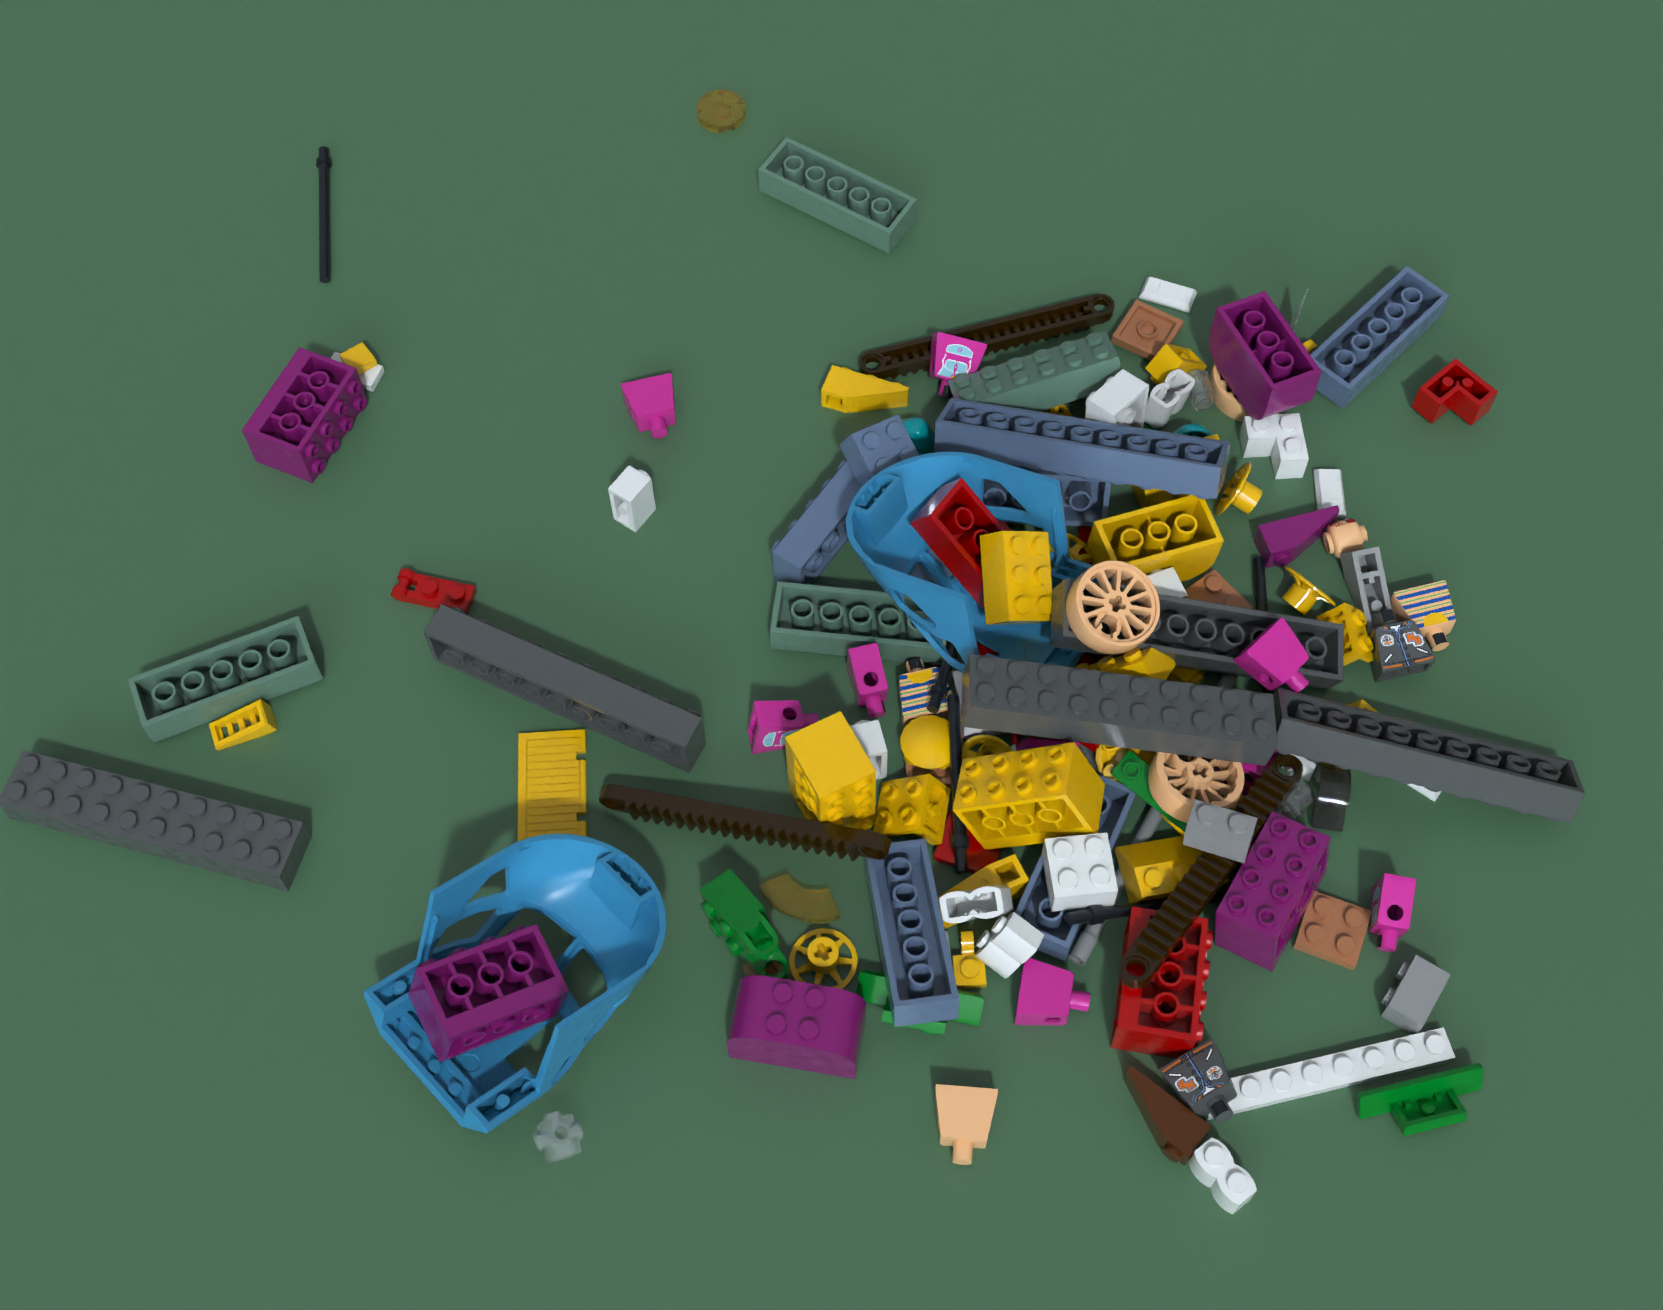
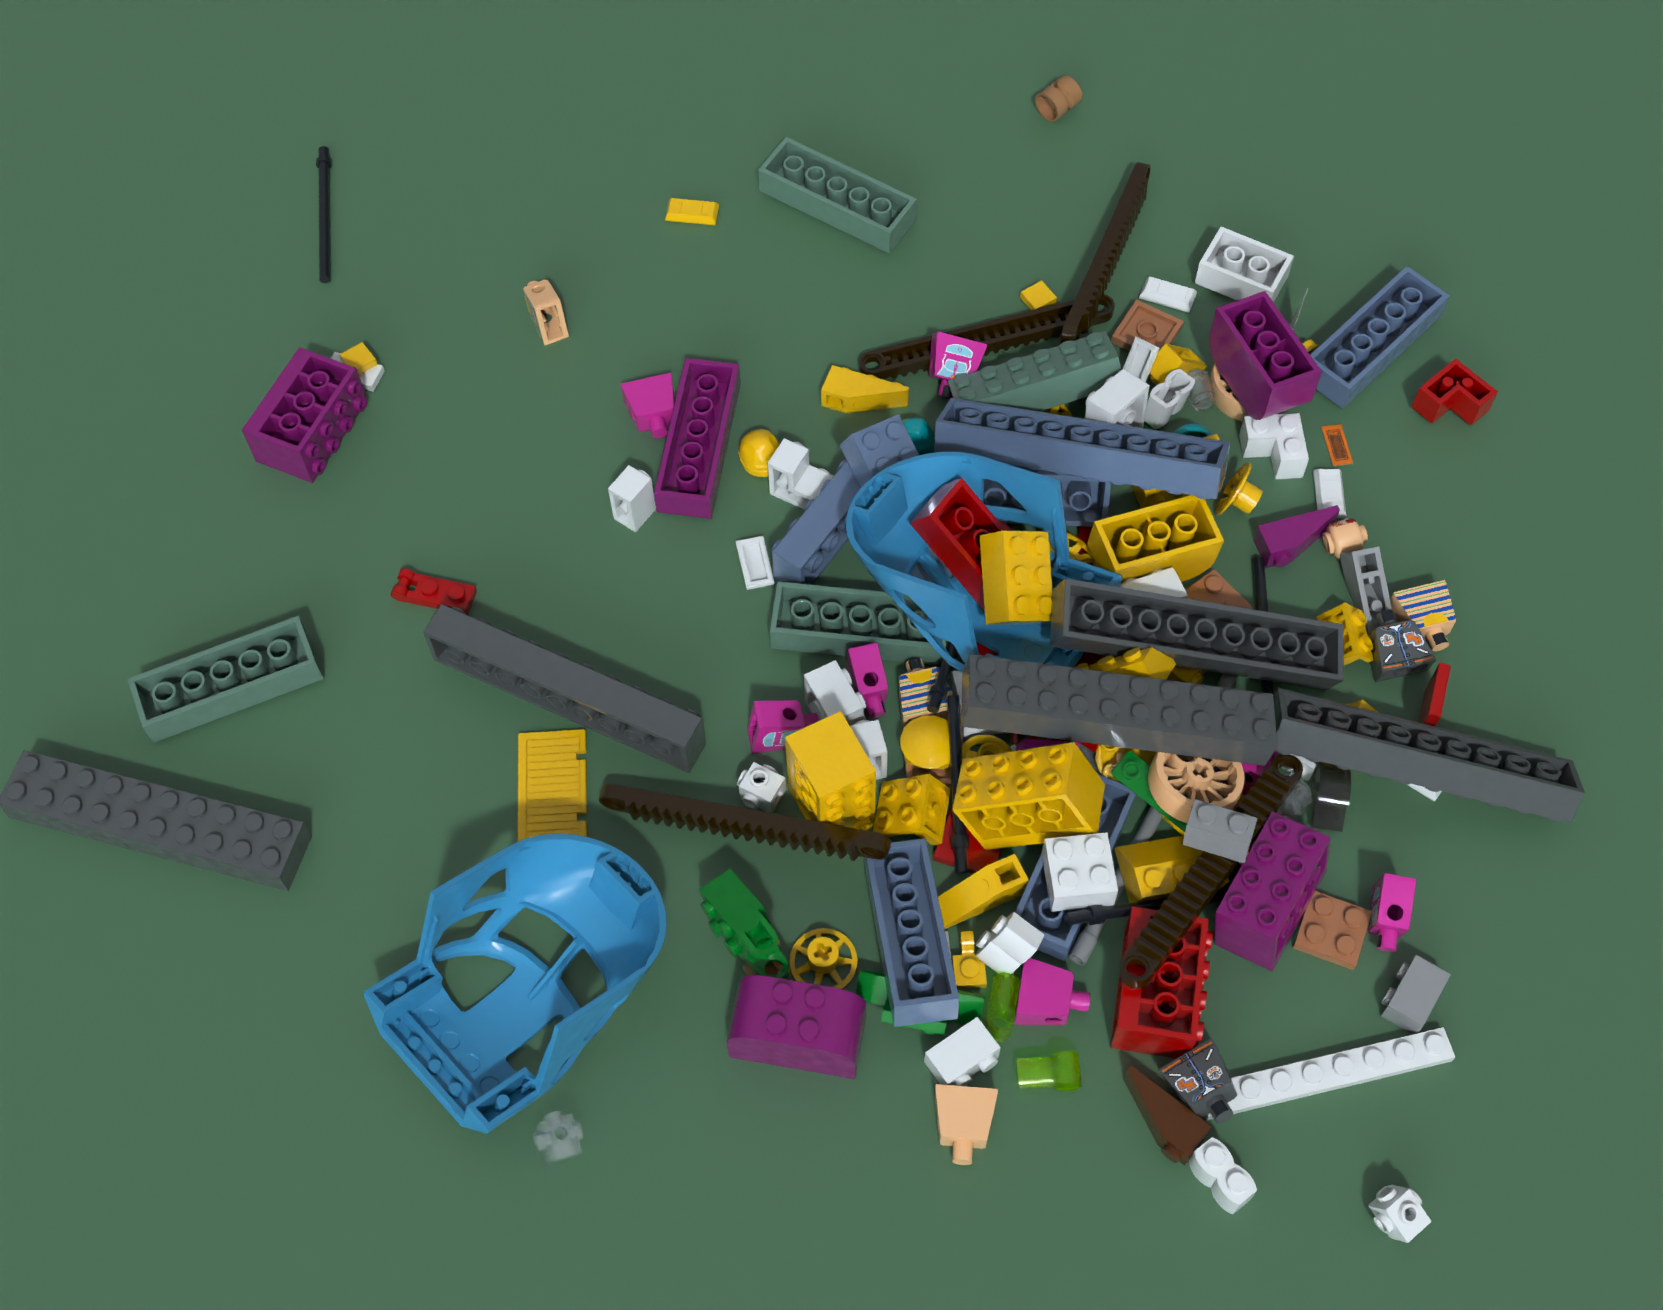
yellow slope [209,699,278,751] -> none
magenta brick [408,924,569,1063] -> none
clear yellow tile [696,90,746,133] -> none
clear yellow tile [759,873,840,923] -> none
white brick [939,885,1013,923] -> none
light nougat piece [1066,561,1160,654] -> none
dark pink torso [1233,617,1309,693] -> none
yellow wheel [1282,566,1336,616] -> none
green bracket [1357,1063,1484,1136] -> none
none -> light nougat torso [523,279,569,346]
none -> magenta brick [654,358,741,519]
none -> yellow tile [665,198,720,226]
none -> white tile [735,536,775,590]
none -> white brick [737,762,786,813]
none -> yellow hat [738,429,780,477]
none -> white brick [768,438,834,510]
none -> white brick [804,660,866,726]
none -> white brick [924,1017,1000,1086]
none -> clear neon green piece [984,972,1021,1042]
none -> clear neon green piece [1016,1051,1082,1091]
none -> yellow tile [1020,280,1057,311]
none -> medium nougat wheel [1035,75,1082,122]
none -> dark brown gear [1061,162,1151,344]
none -> white tile [1123,337,1159,383]
none -> white brick [1195,227,1294,303]
none -> sticker [1321,424,1353,466]
none -> white brick [1368,1184,1432,1243]
none -> red tile [1418,662,1451,726]

